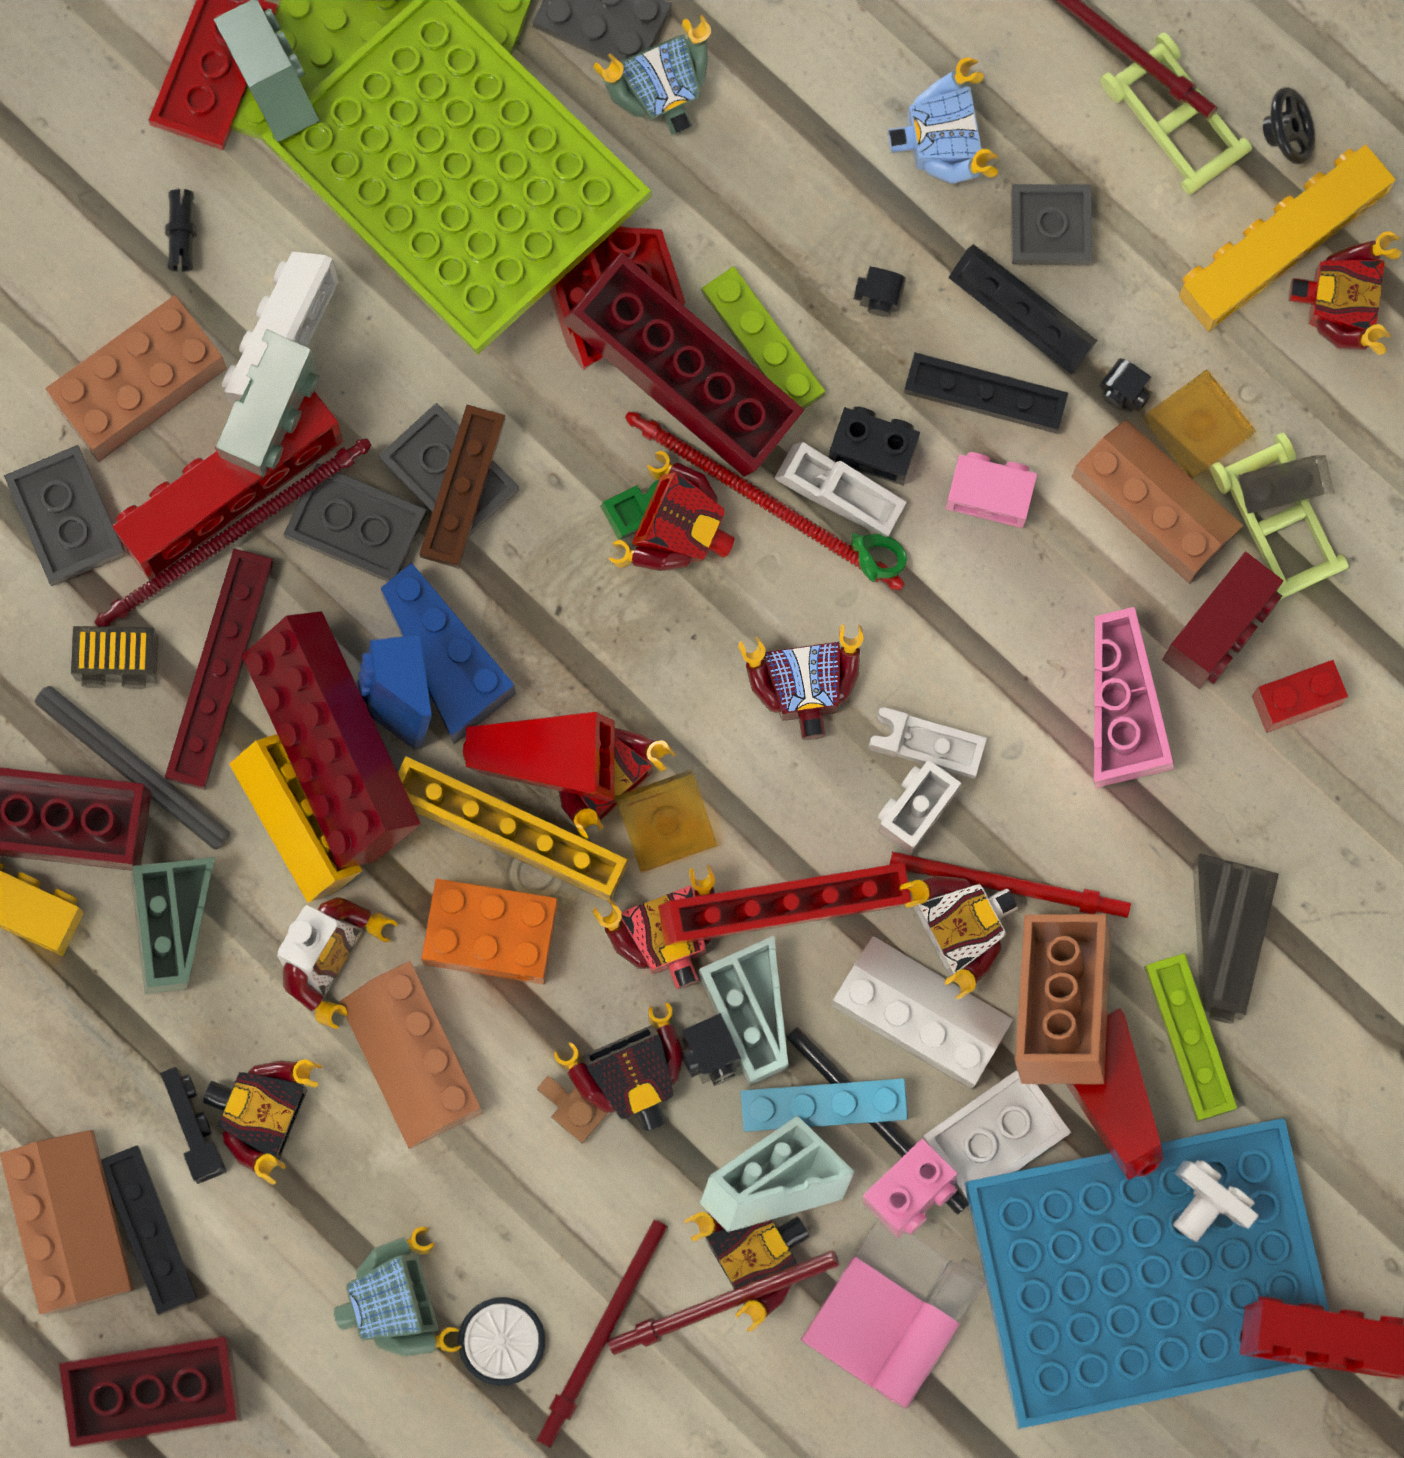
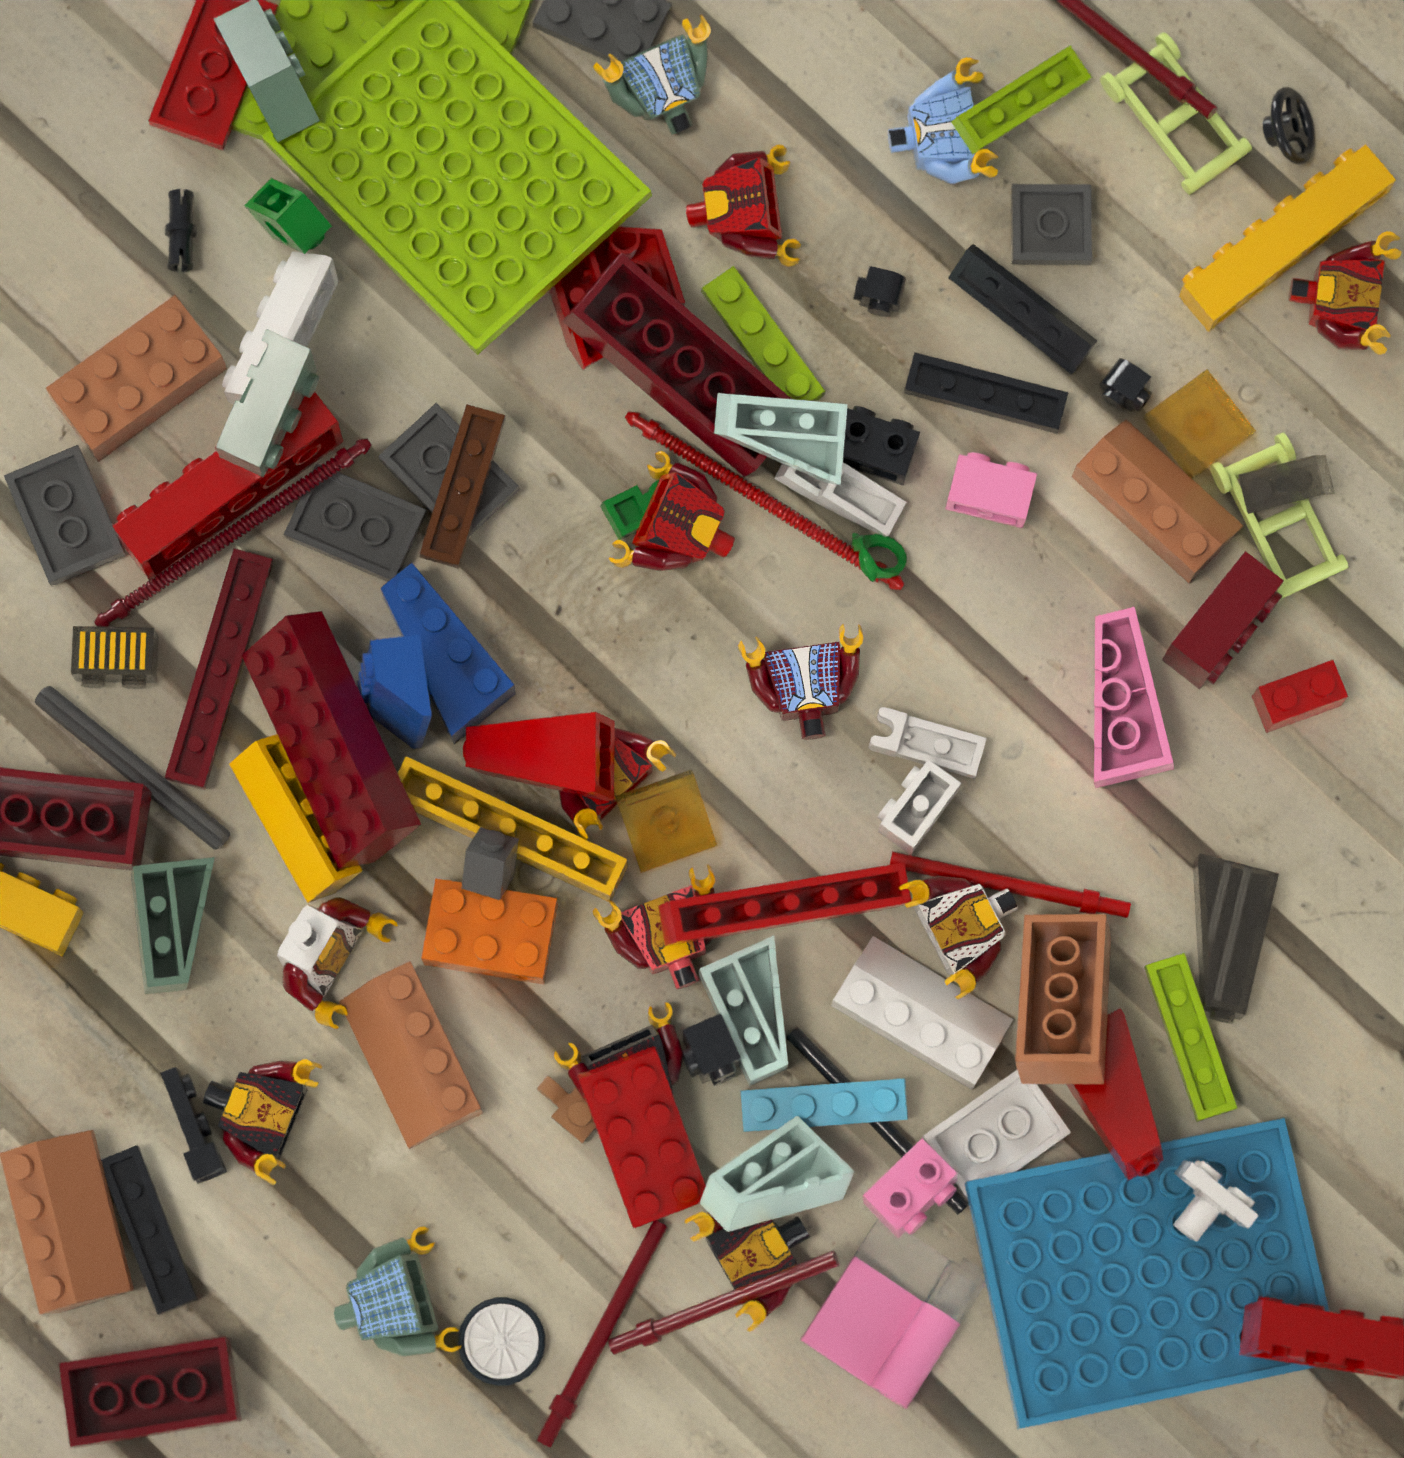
none -> green brick [244,178,332,254]
none -> dark grey brick [461,827,519,900]
none -> red plate [577,1046,706,1229]
none -> torso [686,144,801,267]
none -> light aqua wedge [714,393,848,485]
none -> lime plate [951,45,1092,155]

